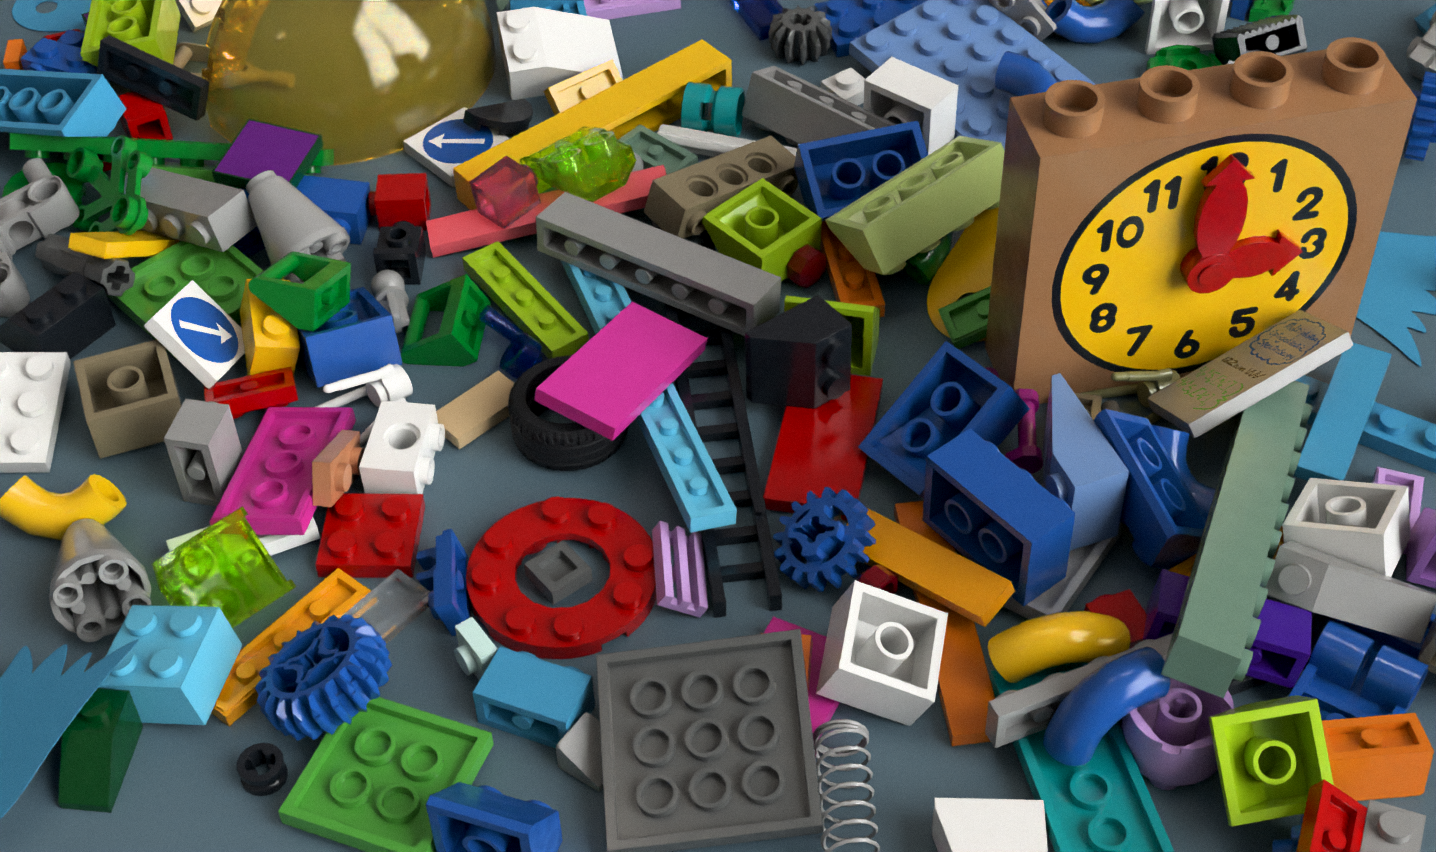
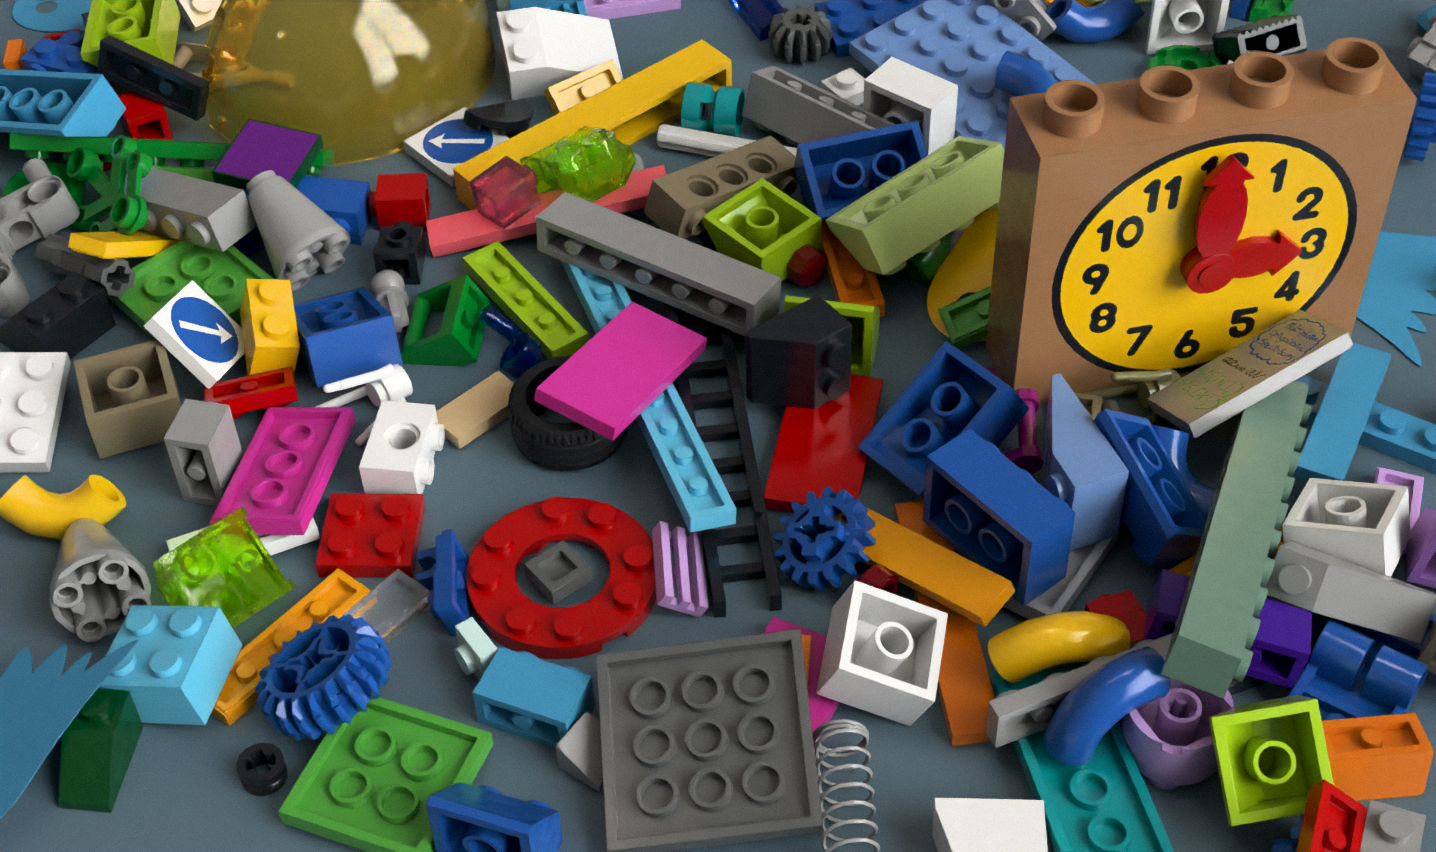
green tile [248,251,351,332] -> none
nougat plate [312,430,365,507] -> none
sand green plate [613,124,698,174] -> none

